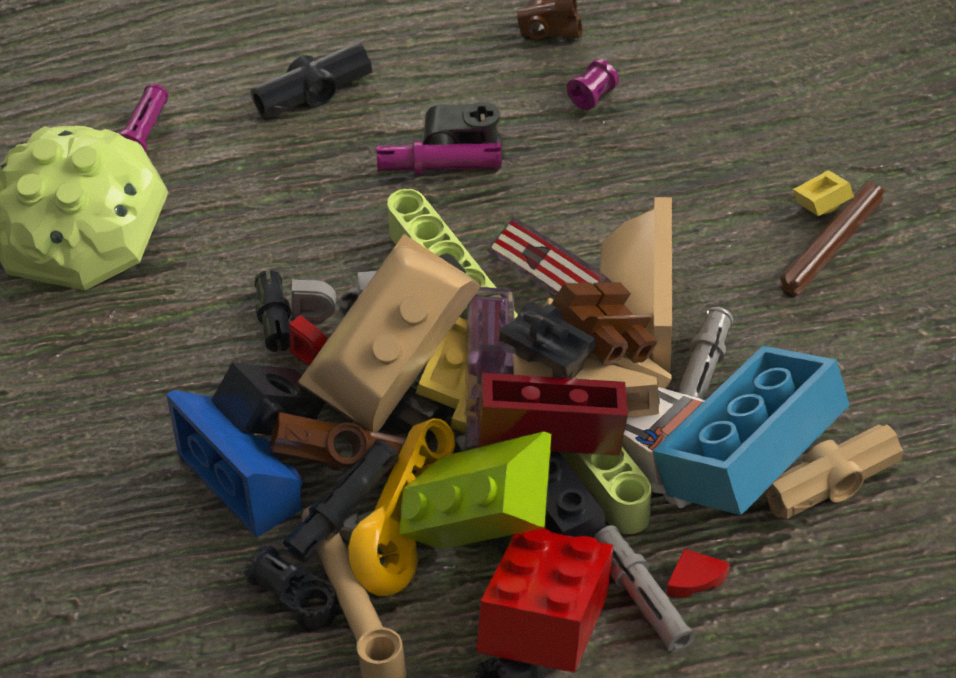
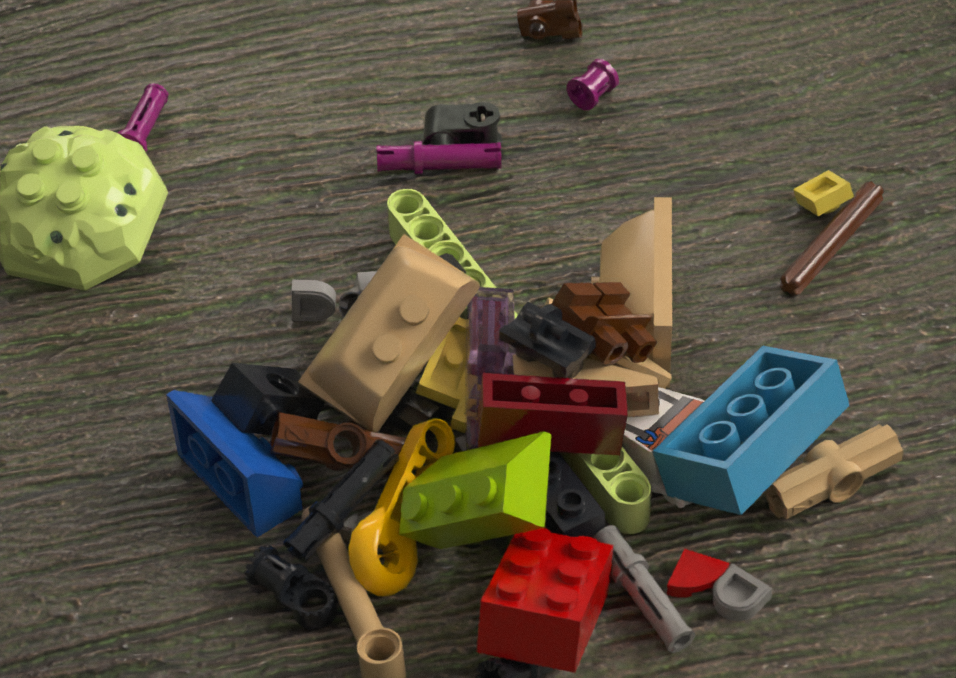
black piece [250,42,372,120] -> none
black pin [254,270,291,352] -> none
red tile [289,315,328,366] -> none
slope [487,217,612,298] -> none
light grey pin [678,307,733,400] -> none
none -> light grey tile [713,563,772,621]

